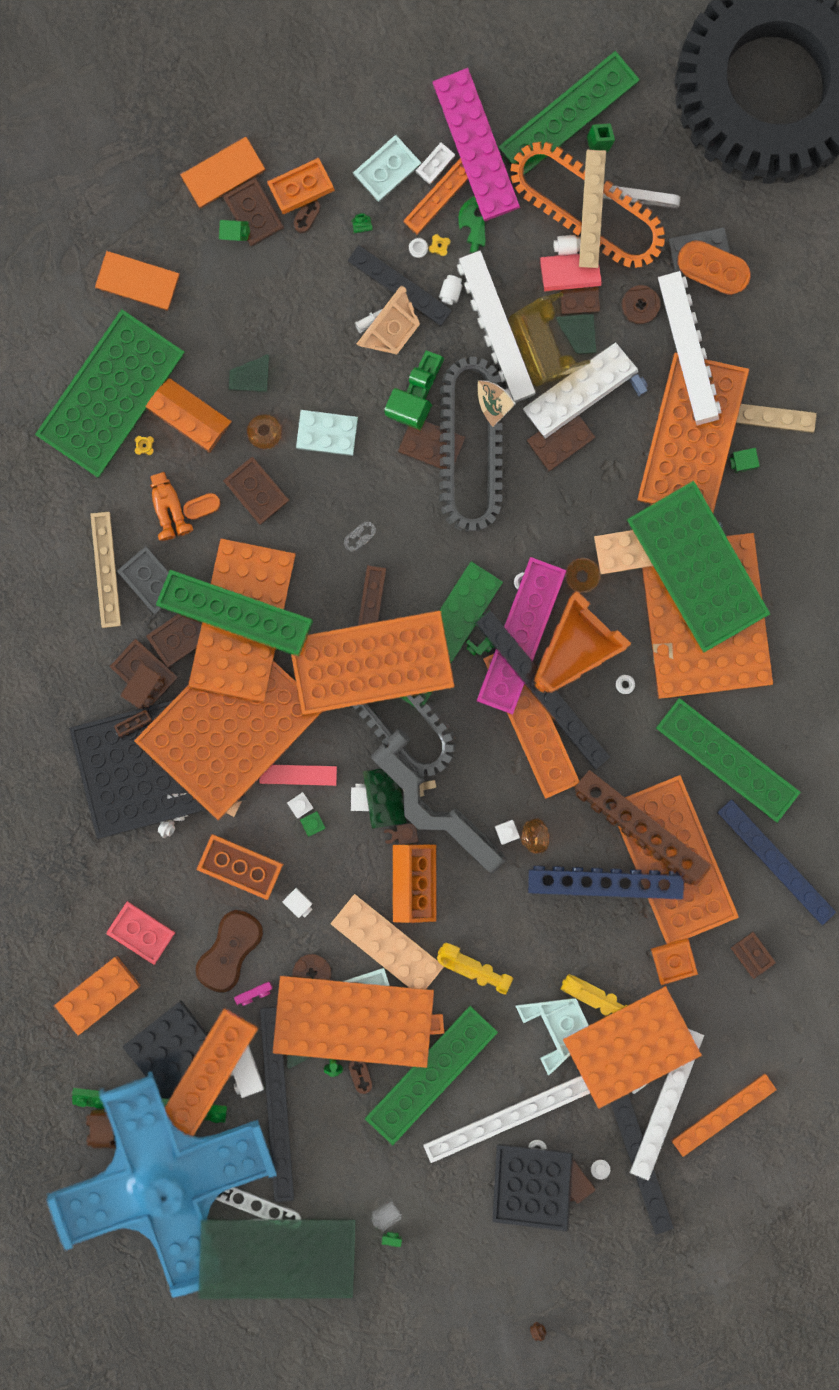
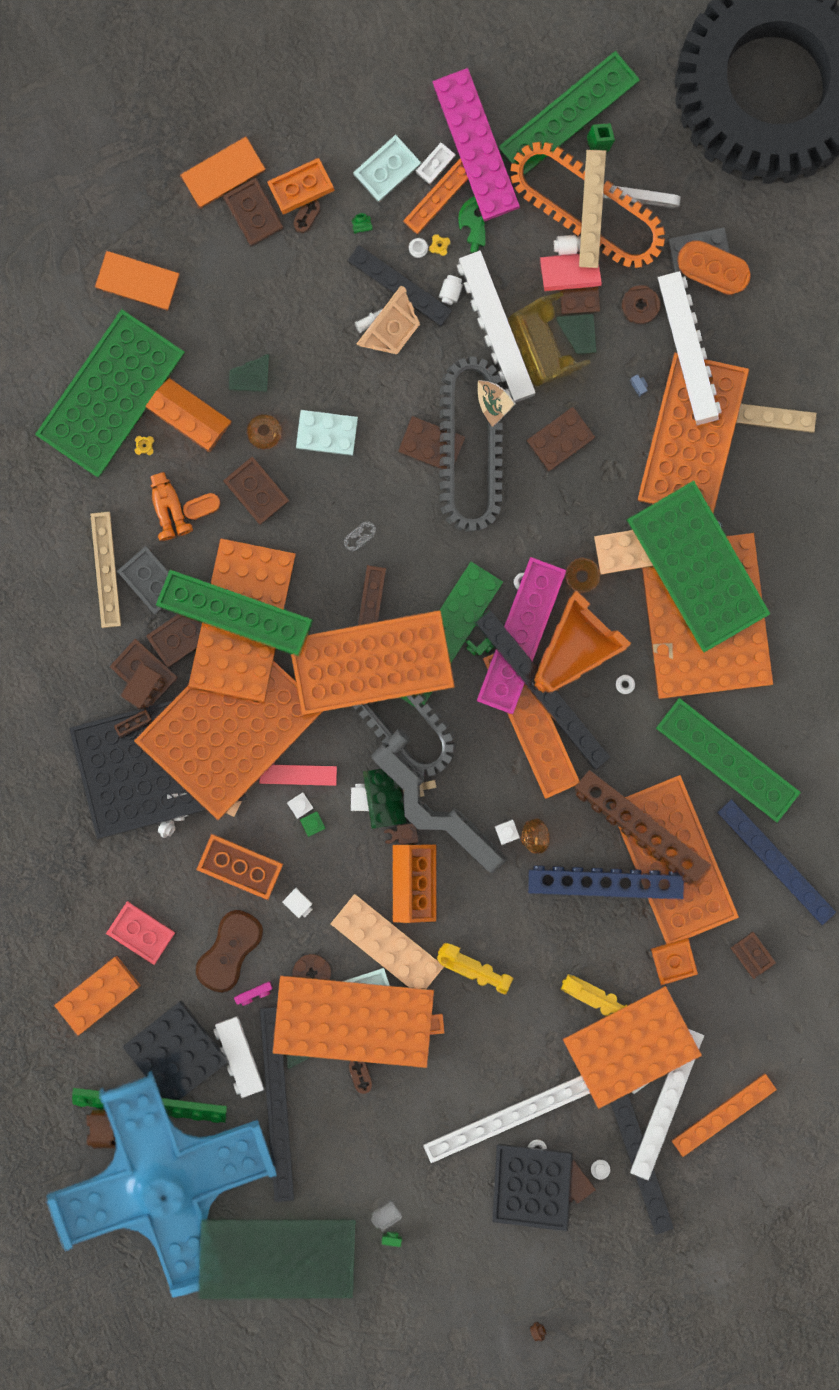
orange plate [165,1008,258,1136] -> none
white beam [216,1187,301,1229] -> none
green brick [219,220,250,241] -> none
green plate [324,1059,343,1077] -> none
green plate [365,1006,498,1145] -> none
green plate [384,350,444,430] -> none
light aqua wing [515,998,589,1076] -> none
white plate [523,342,638,439] -> none
green brick [729,448,760,473] -> none

